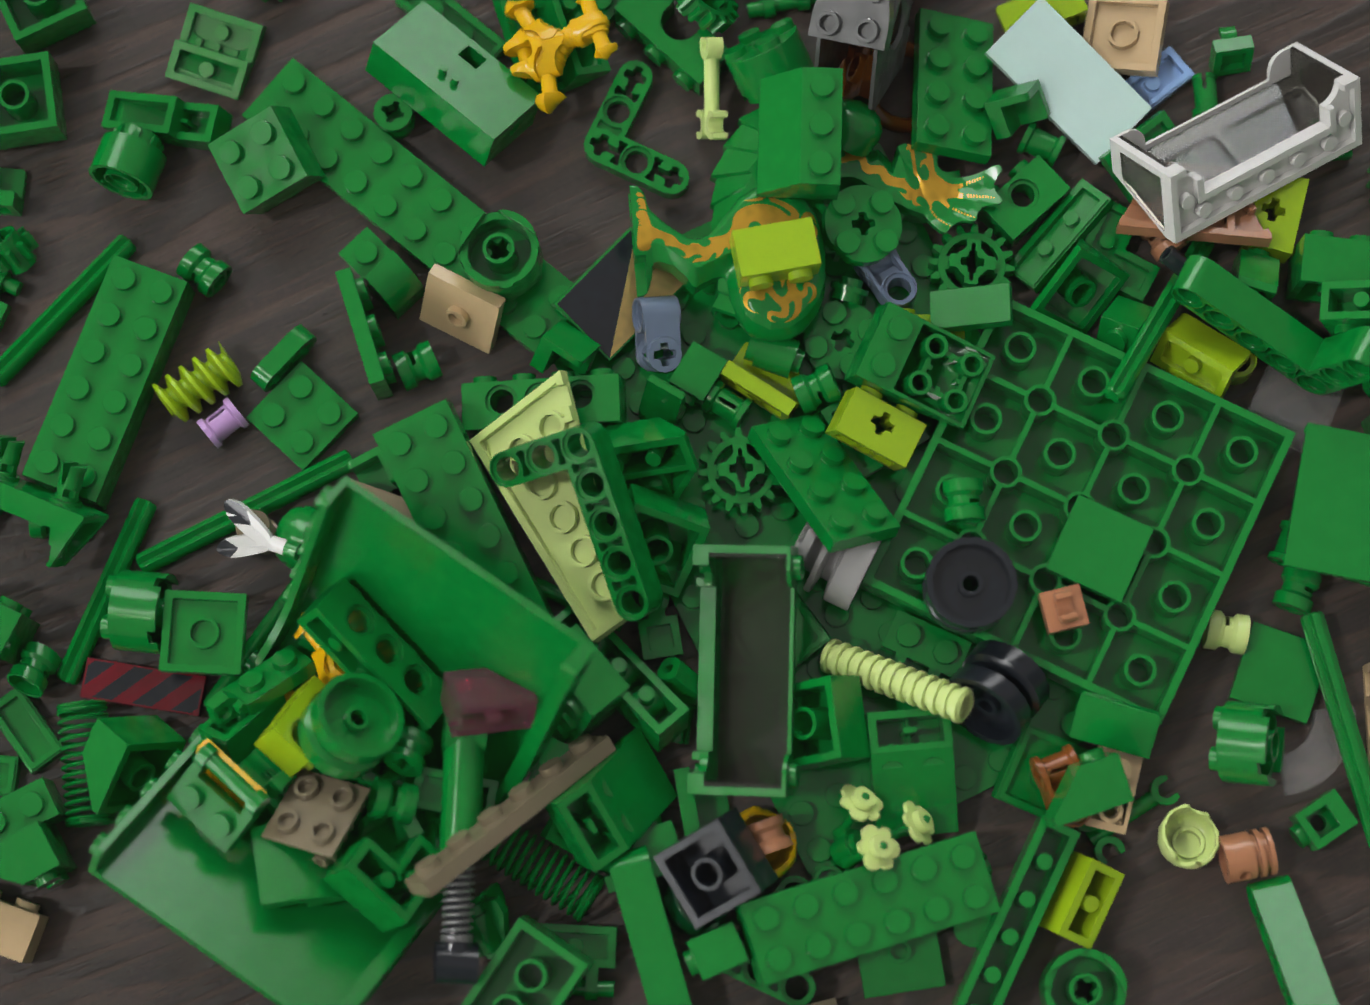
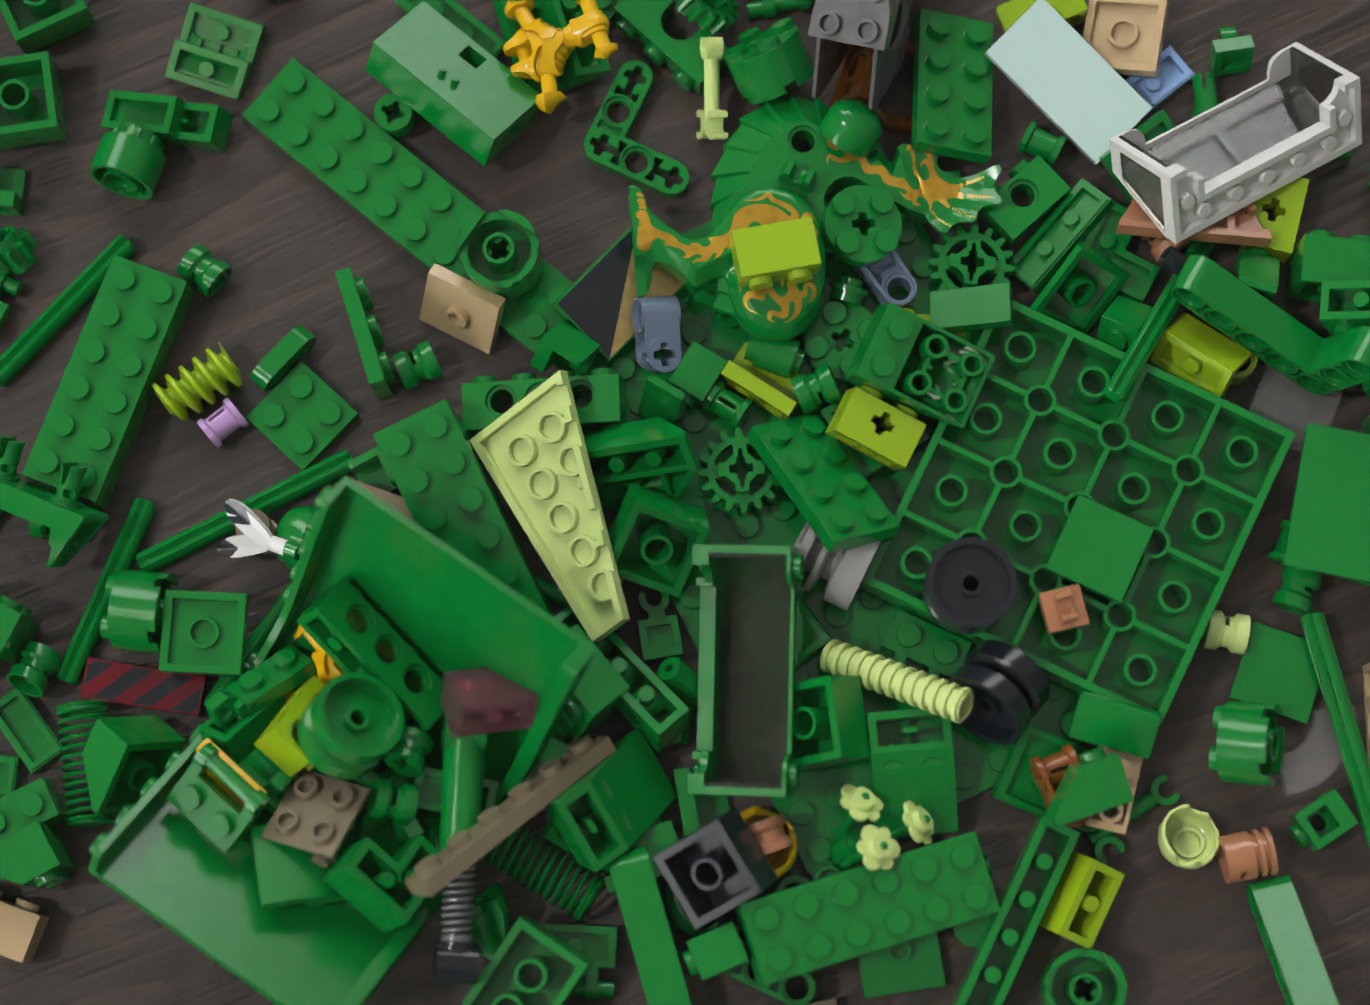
green brick [207,106,326,214] -> none
green brick [338,227,425,319] -> none
green beam [489,421,663,621] -> none
green slope [756,67,843,200] -> none
green wheel [942,477,986,525] -> none
green panel [984,79,1050,140] -> none

